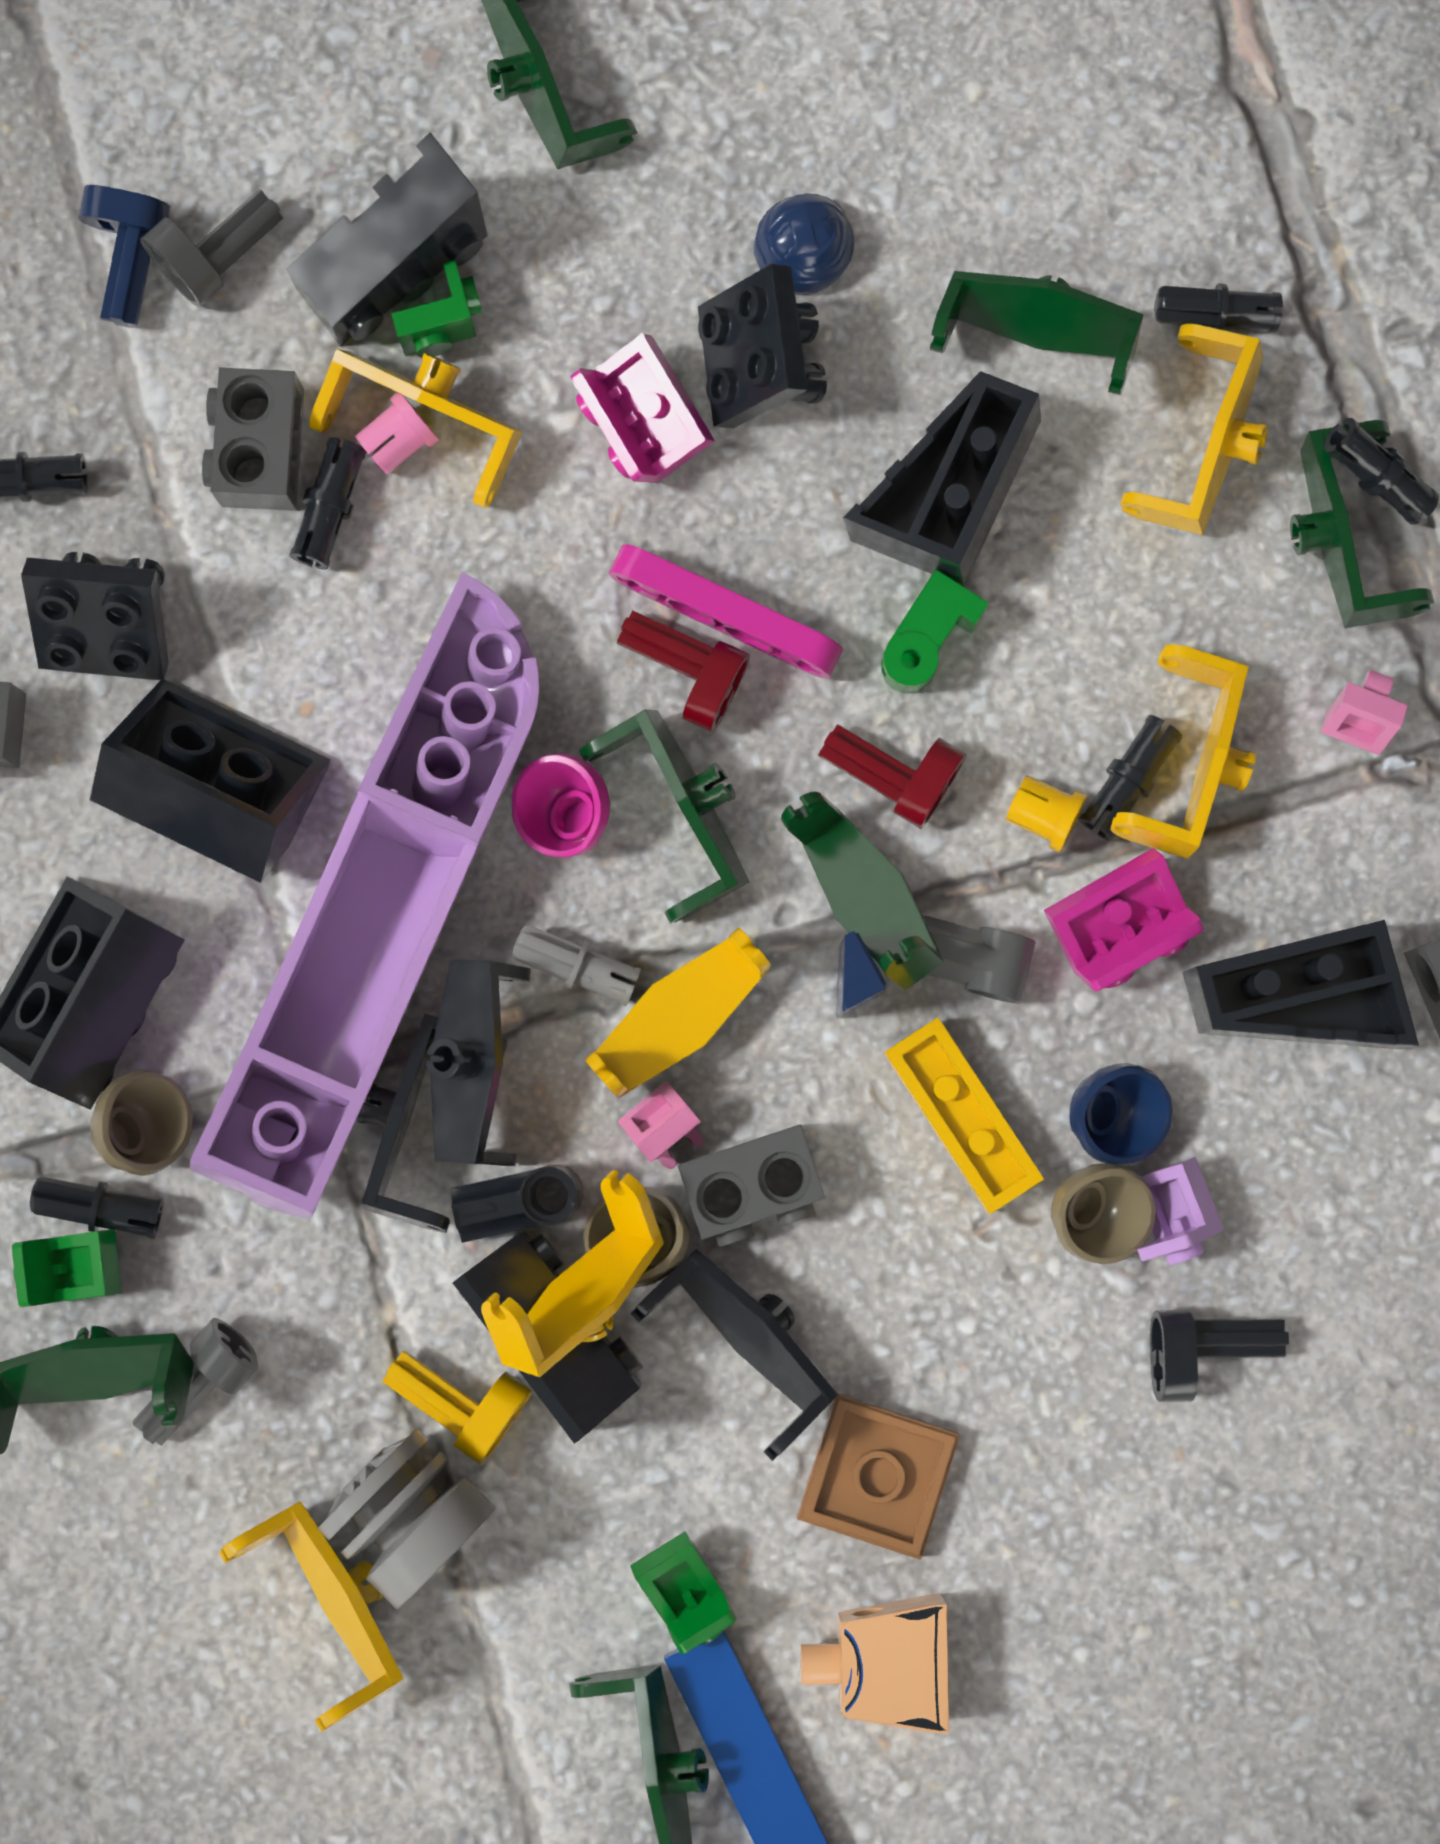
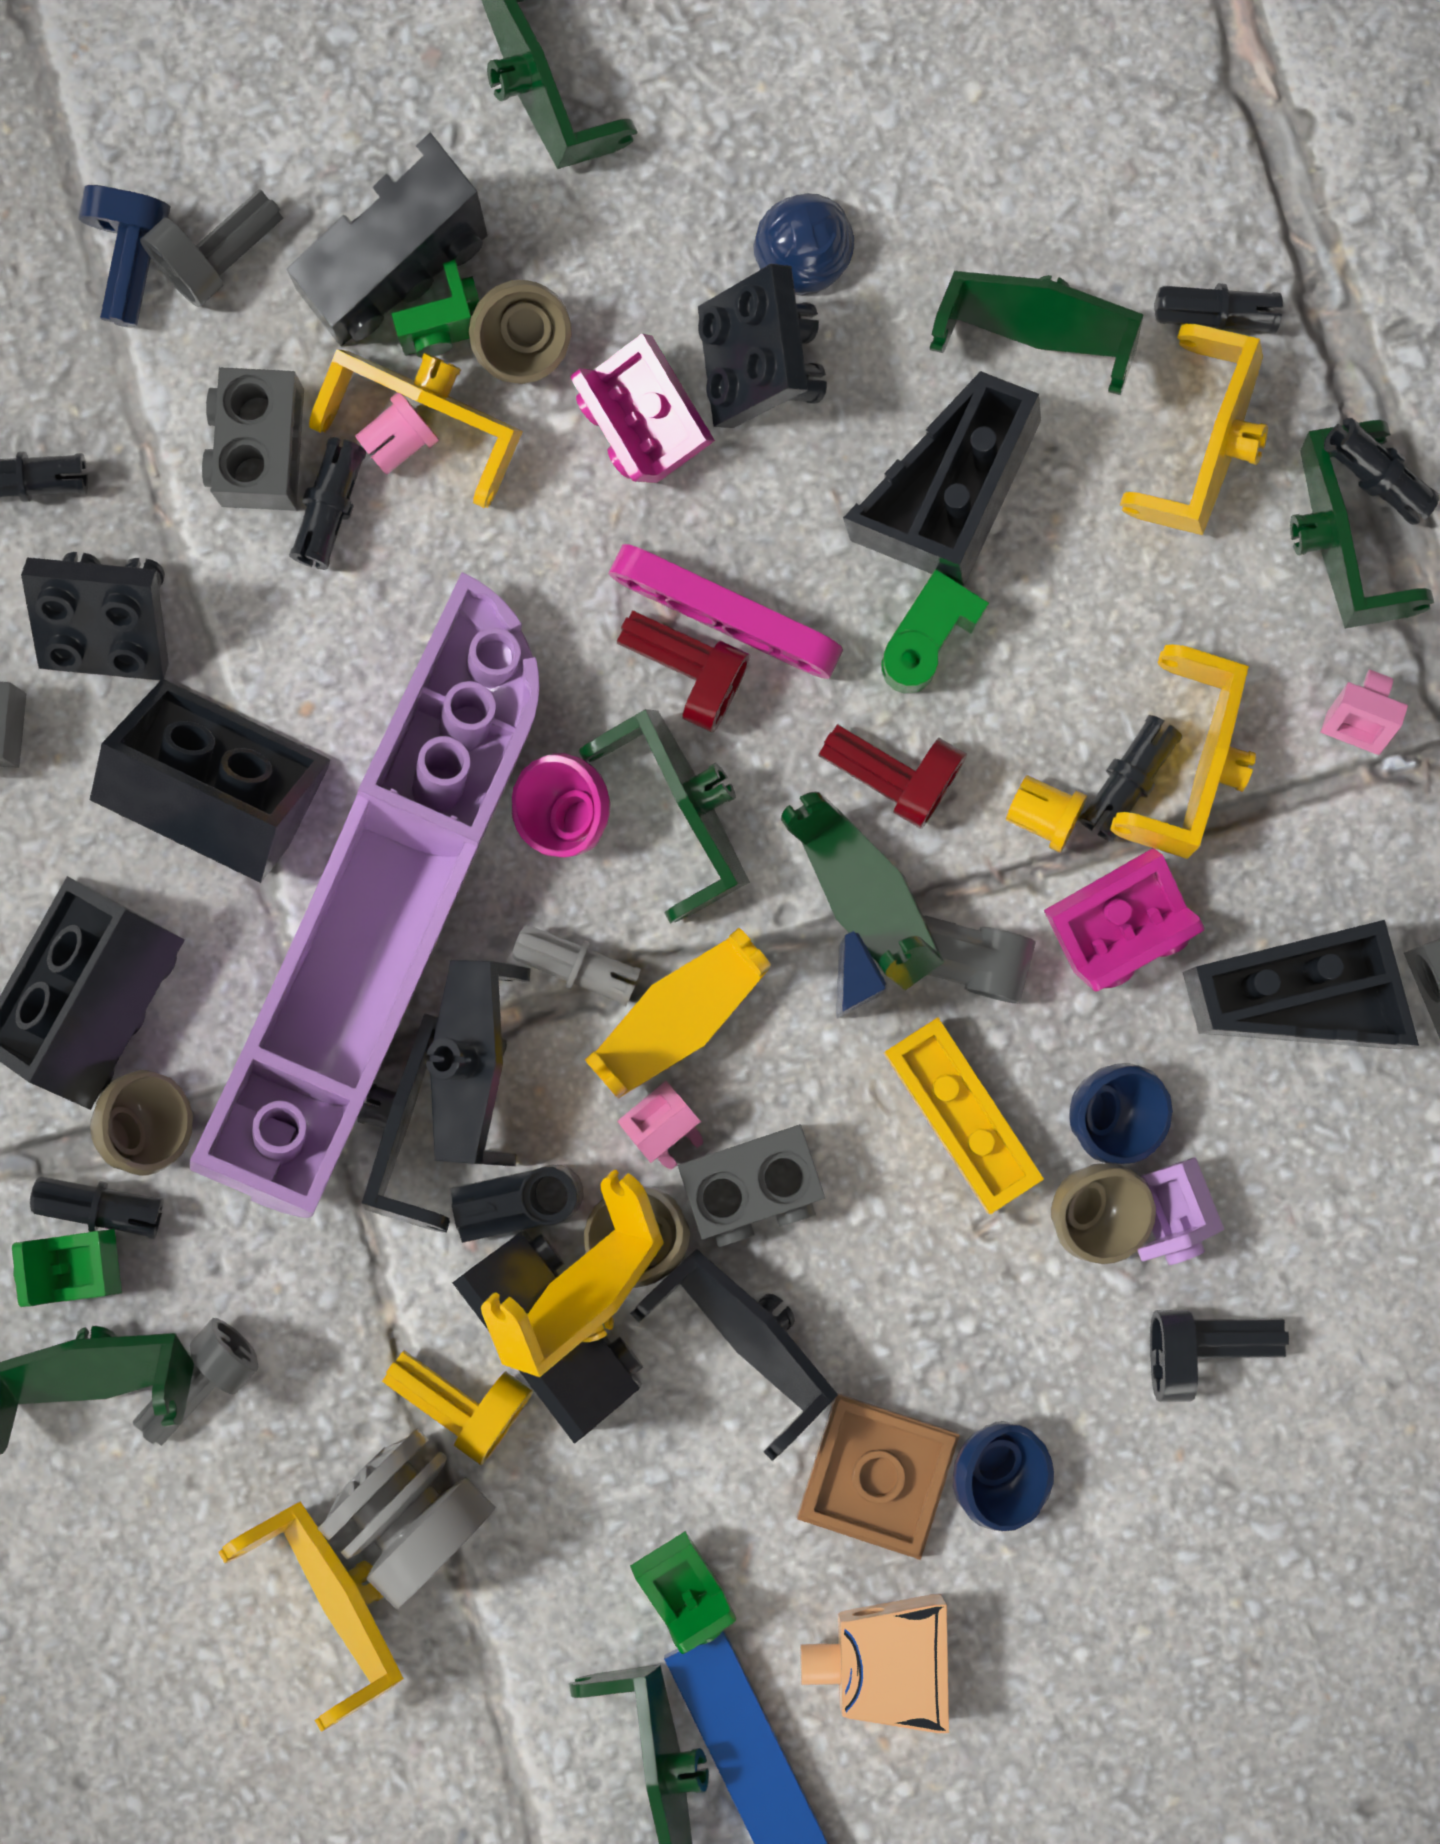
none -> dark tan piece [469,280,572,384]
none -> dark blue piece [952,1421,1054,1531]

